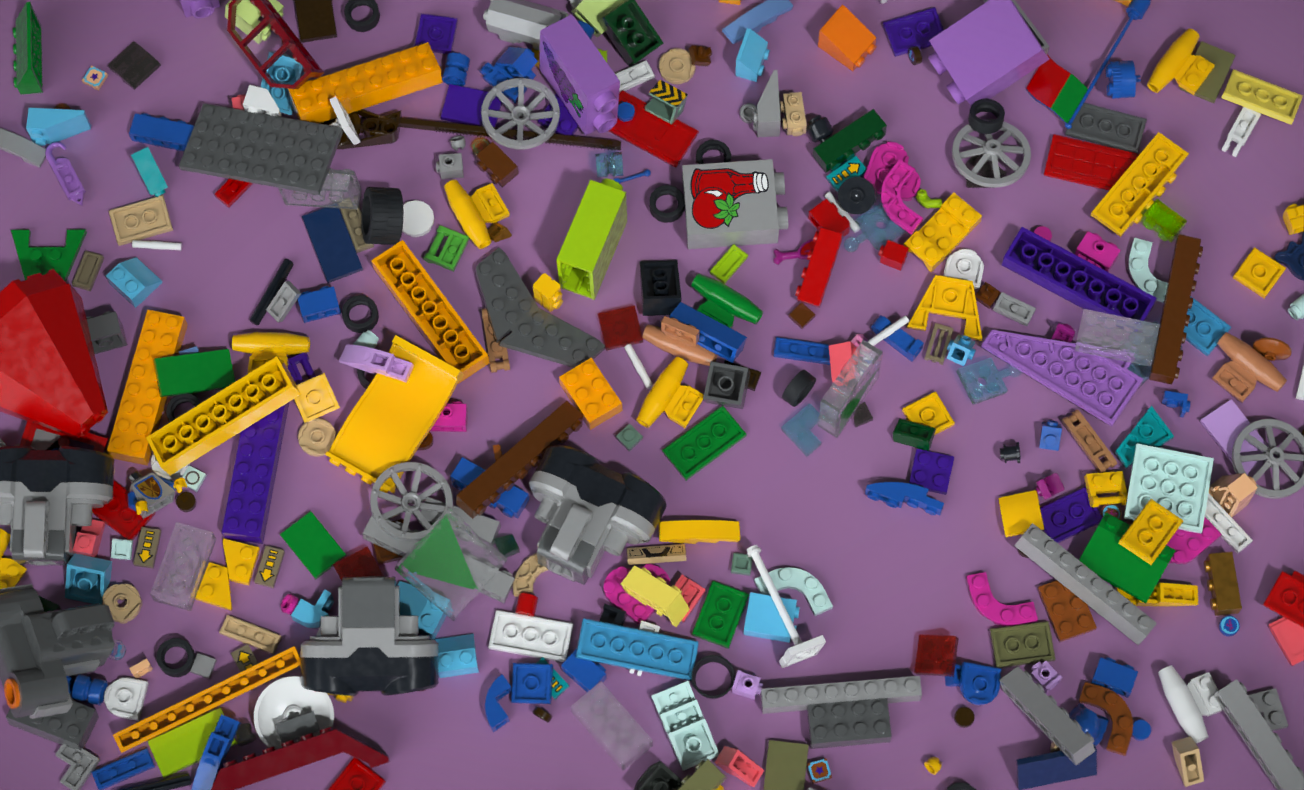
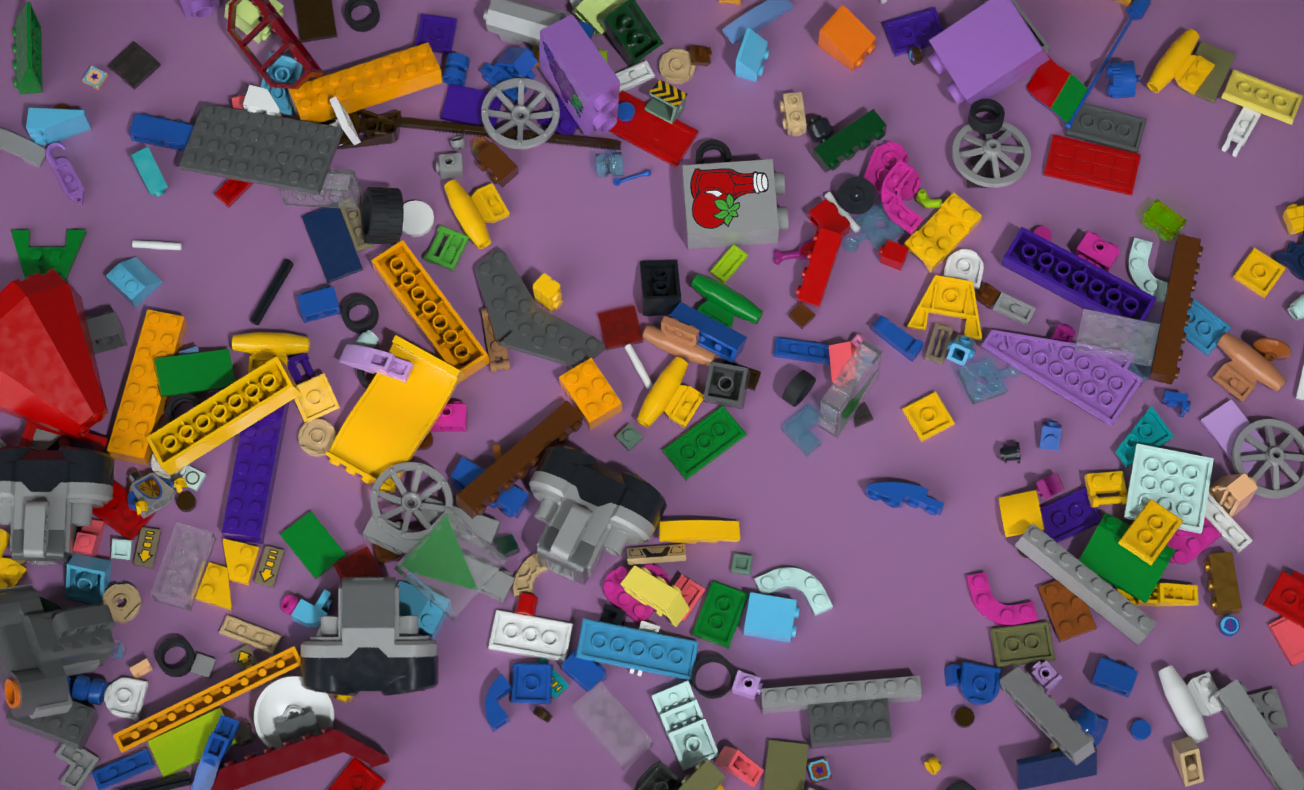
dark tan tile [72,251,104,292] -> none
tan tile [109,195,173,246] -> none
light grey plate [266,281,301,322] -> none
medium azure slope [435,634,479,678] -> none
pearl gold slope [488,222,512,243] -> none
lime brick [556,178,627,300] -> none
black tyre [649,185,685,223] -> none
light grey tile [740,104,757,123] -> none
white tile [747,545,826,668] -> none
light grey slope [753,70,781,137] -> none
teal tile [826,156,867,192] -> none
white piece [865,316,909,349] -> none
dark green slope [893,419,936,451] -> none
dark purple plate [909,449,954,495] -> none
clear red plate [914,635,959,676] -> none
medium nougat plate [1061,409,1117,473] -> none
dark orange plate [1079,682,1133,756] -> none
yellow plate [1091,132,1189,237] -> none
tile [1101,504,1121,519] -> none

